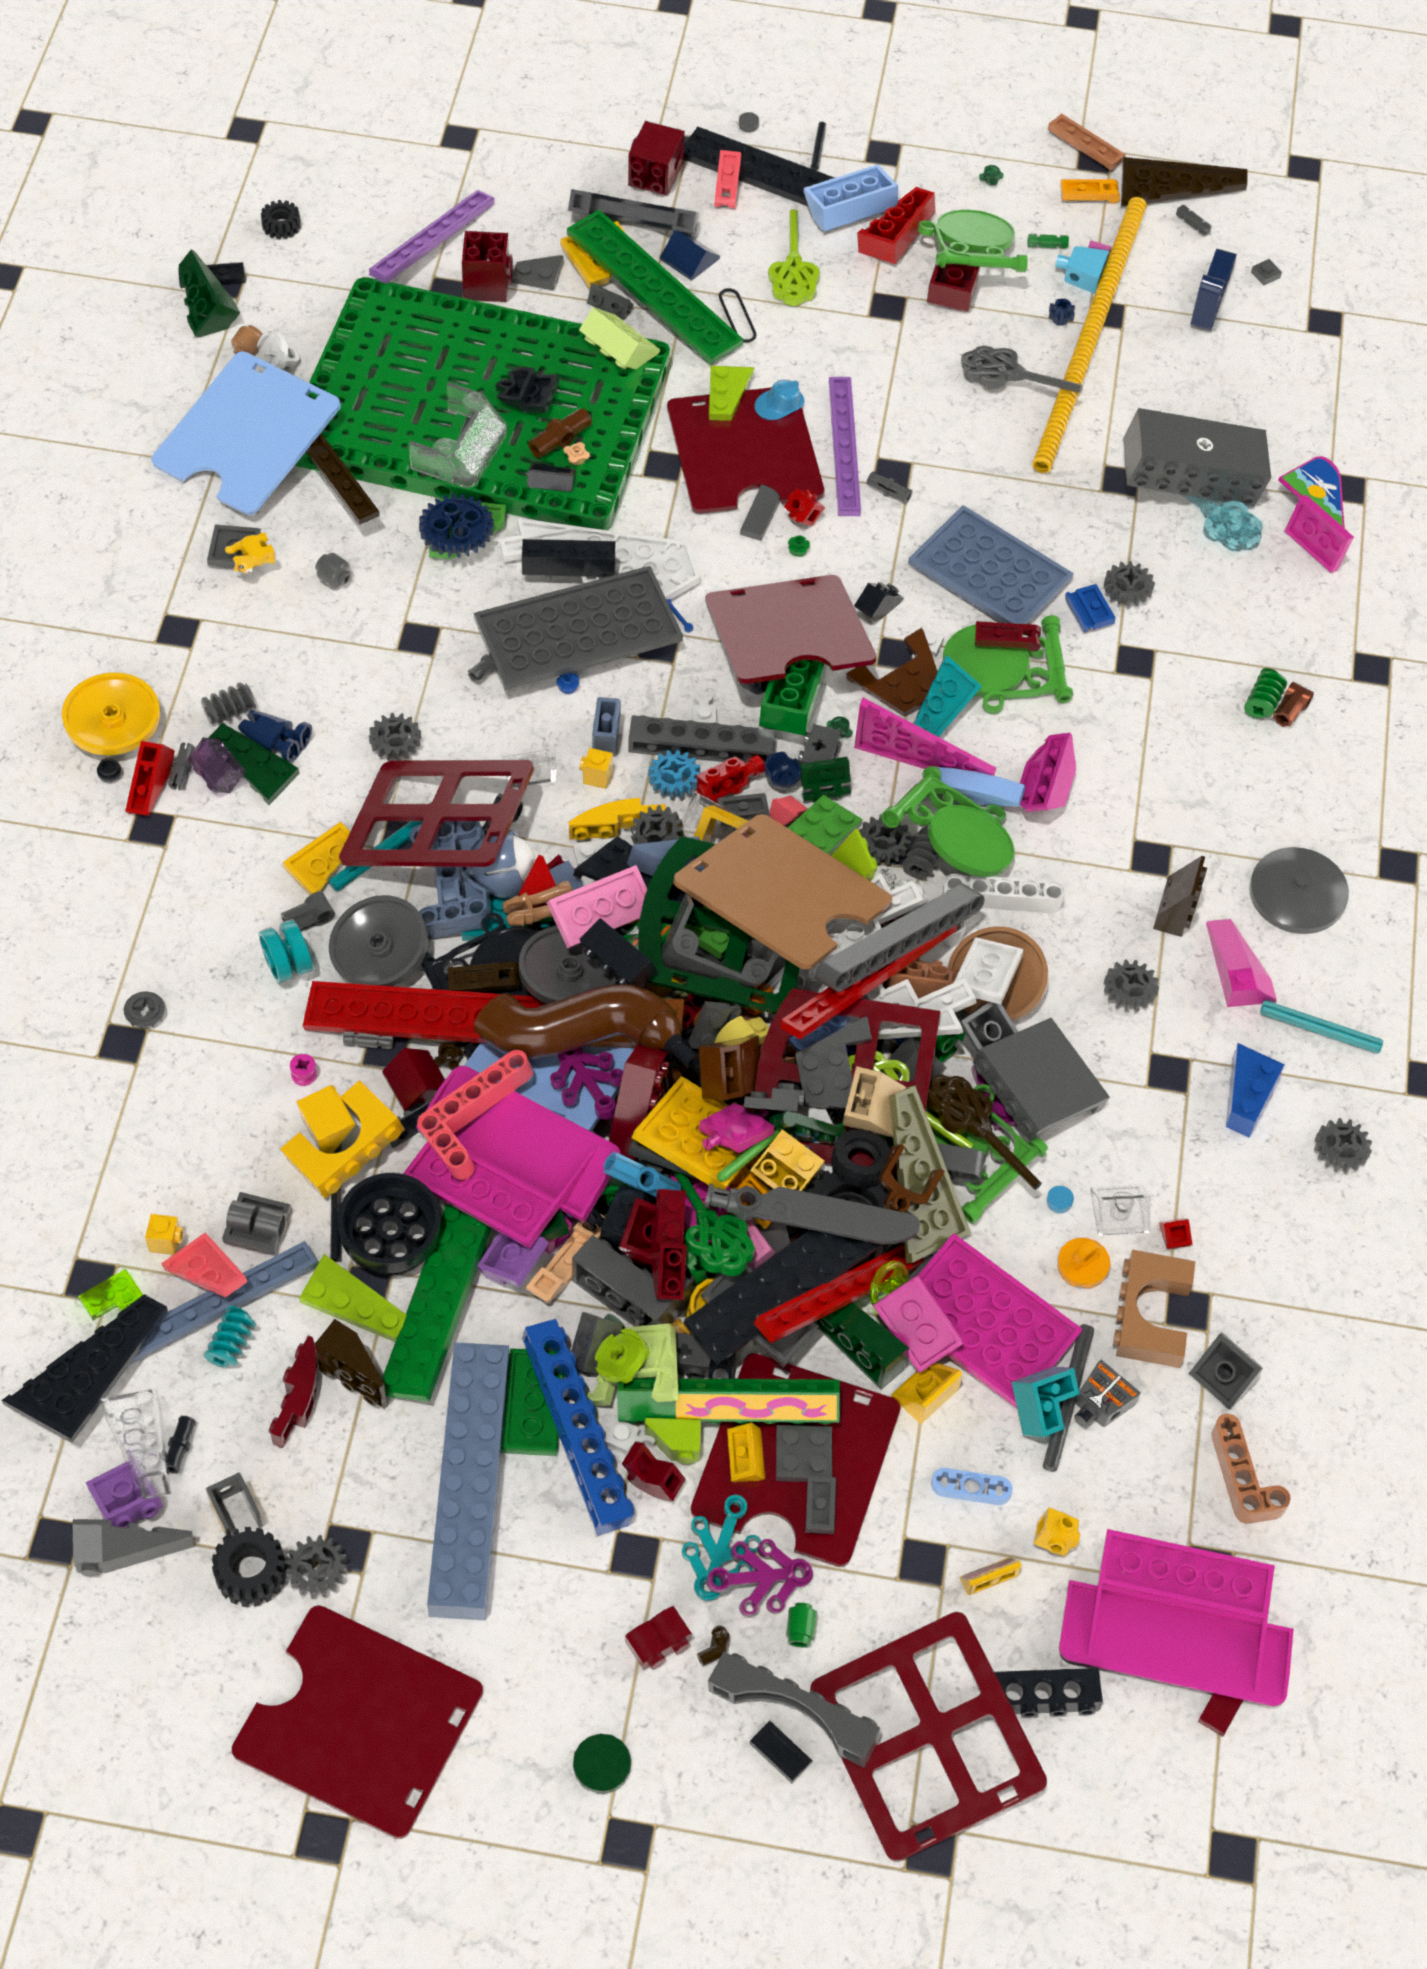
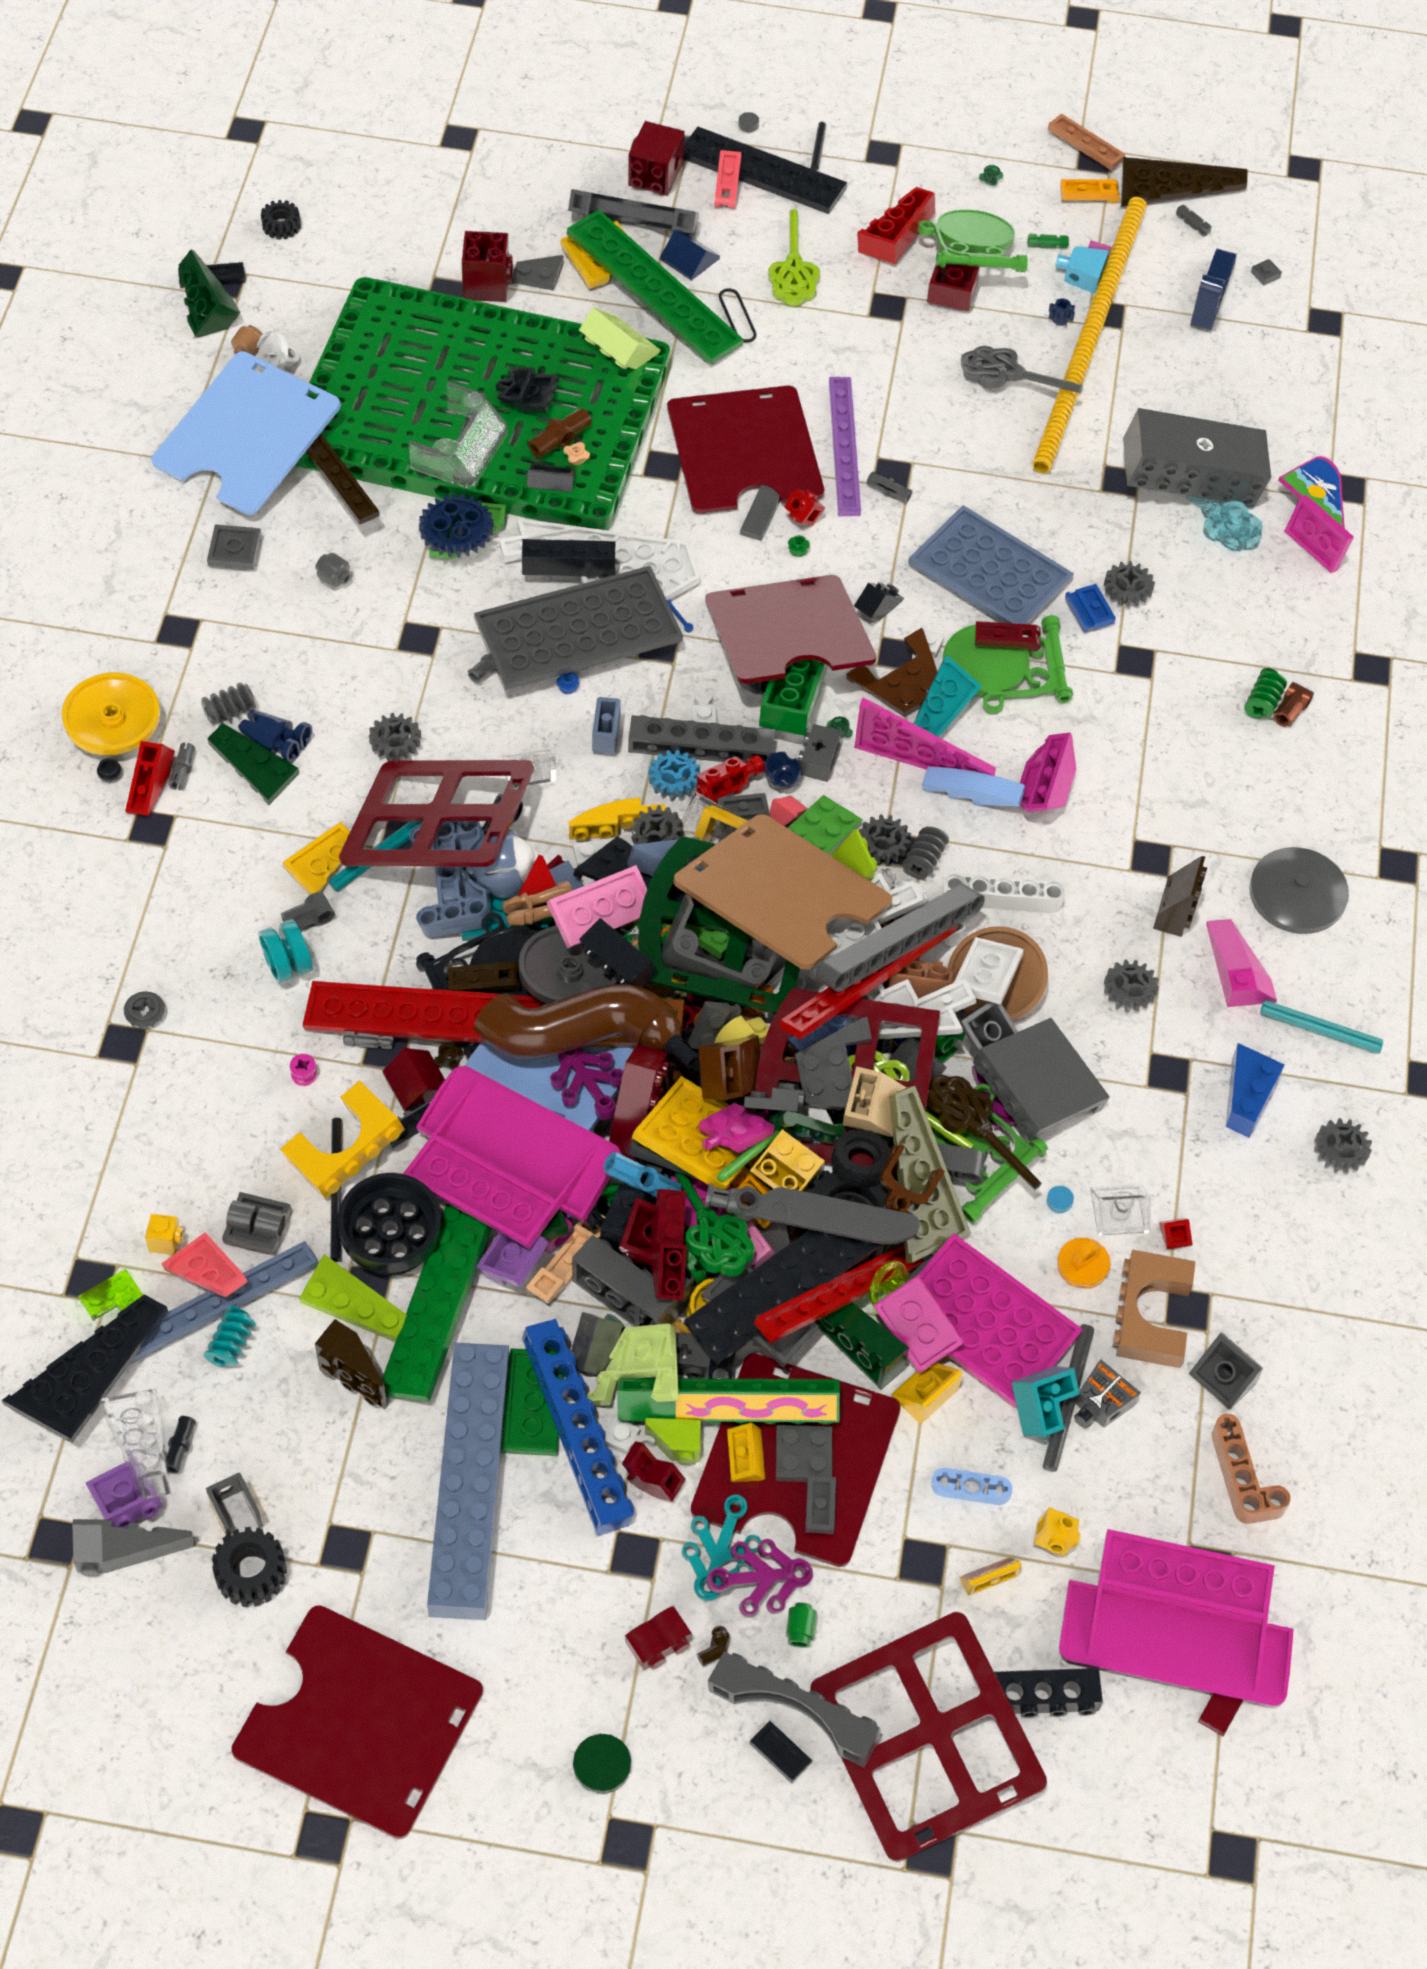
clear purple brick [188,737,246,793] -> none
yellow animal [225,532,275,574] -> none
dark red slope [269,1335,318,1448] -> none
dark grey gear [285,1535,348,1599] -> none
yellow slope [296,1085,356,1154] -> none
dark grey dish [329,895,429,986] -> none
medium lavender tile [369,190,494,284] -> none
coral beam [417,1050,533,1180] -> none
yellow brick [580,748,613,789] -> none
dark grey hinge [587,283,633,320] -> none
lime plate [595,1329,650,1384] -> none
lime wing [709,365,755,421] -> none
dark azure piece [755,379,804,420] -> none
dark green plate [800,757,851,803] -> none
light blue slope [804,164,898,231] -> none
bright green piece [881,766,1015,877] -> none

